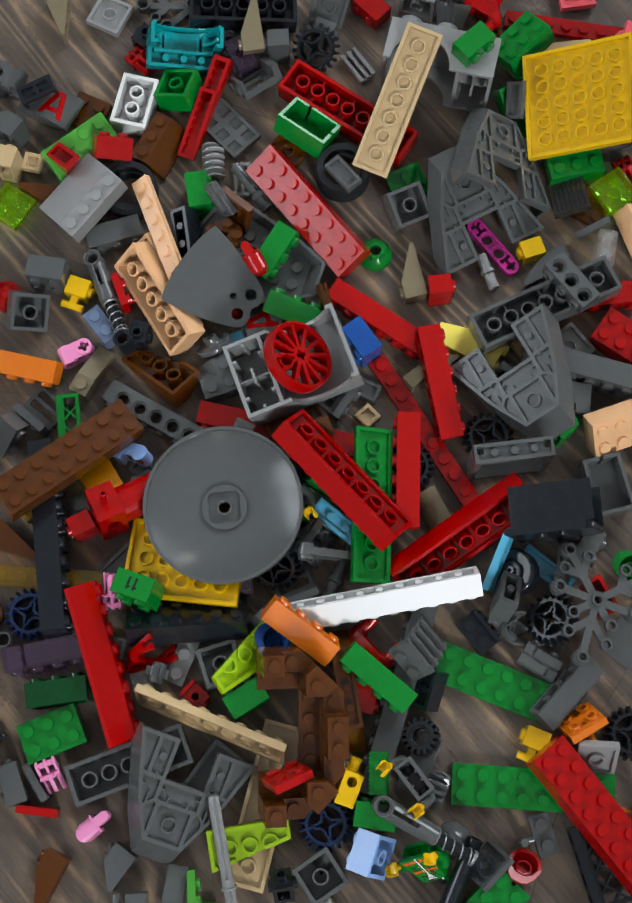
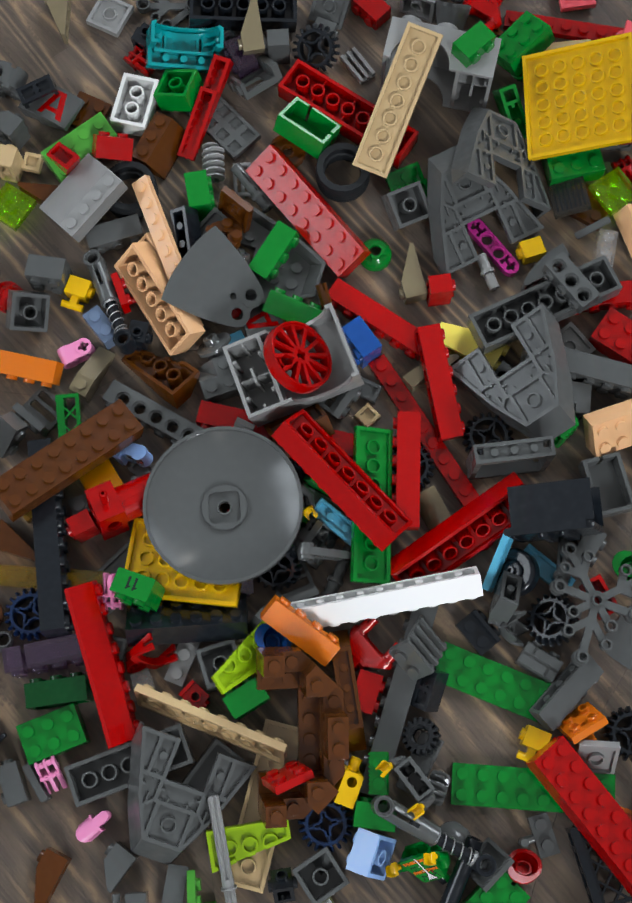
red tile [15,804,61,818] -> none
dark grey gear [145,661,171,685] -> none
flat silver tile [203,180,237,218] -> none
red arm [241,241,268,276] -> none
dark grey tile [324,155,362,194] -> none
green brick [338,641,418,714] -> none
dark grey tile [505,81,526,119] -> none

